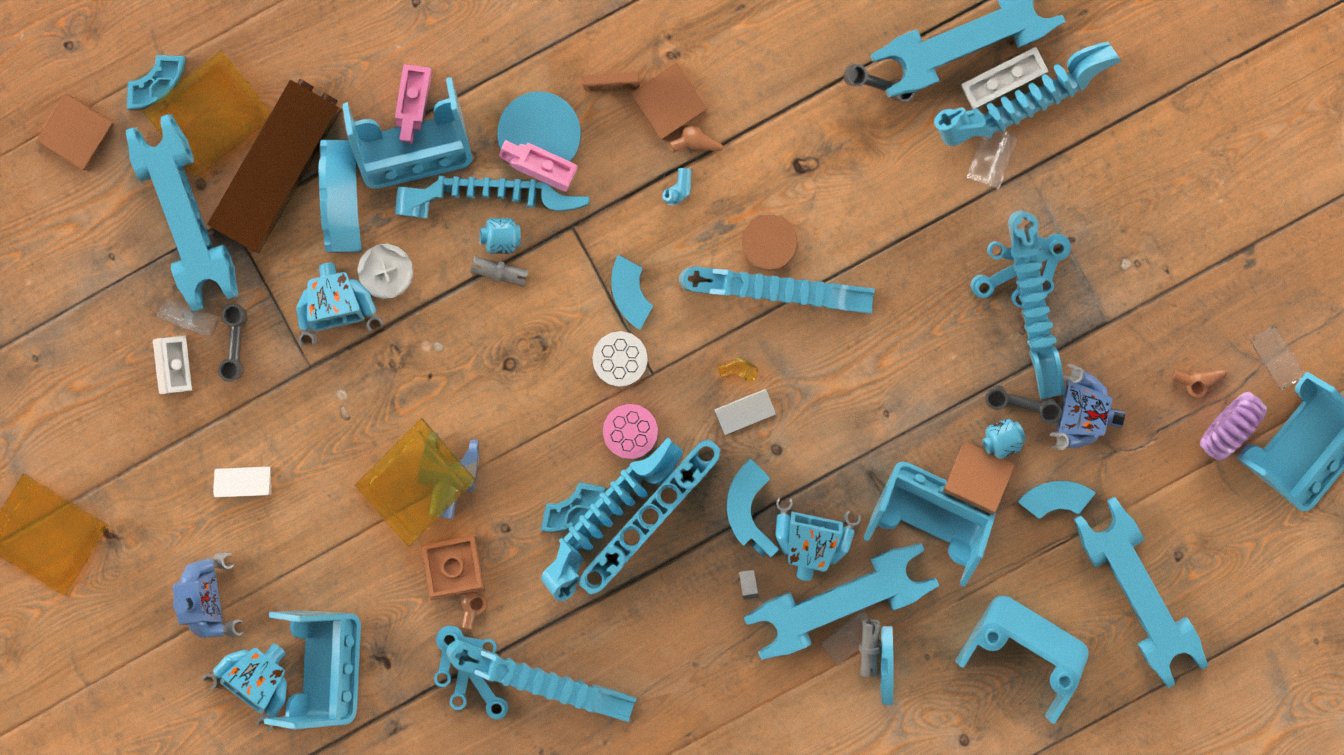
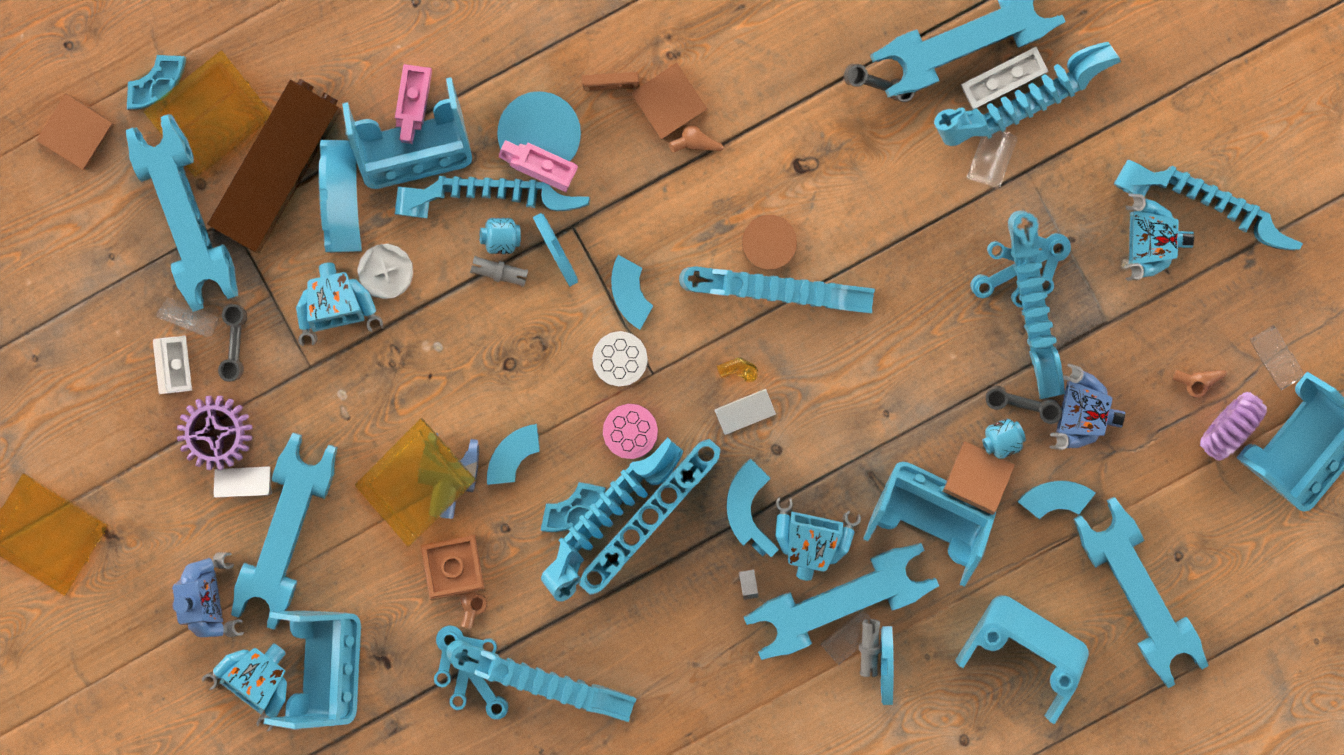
medium azure arm [662,168,692,205] -> none
none -> lavender gear [177,396,253,470]
none -> medium azure piece [231,433,338,630]
none -> medium azure tile [487,424,540,485]
none -> medium azure tile [533,213,578,287]
none -> medium azure piece [1114,160,1303,250]
none -> medium azure torso [1124,194,1194,281]

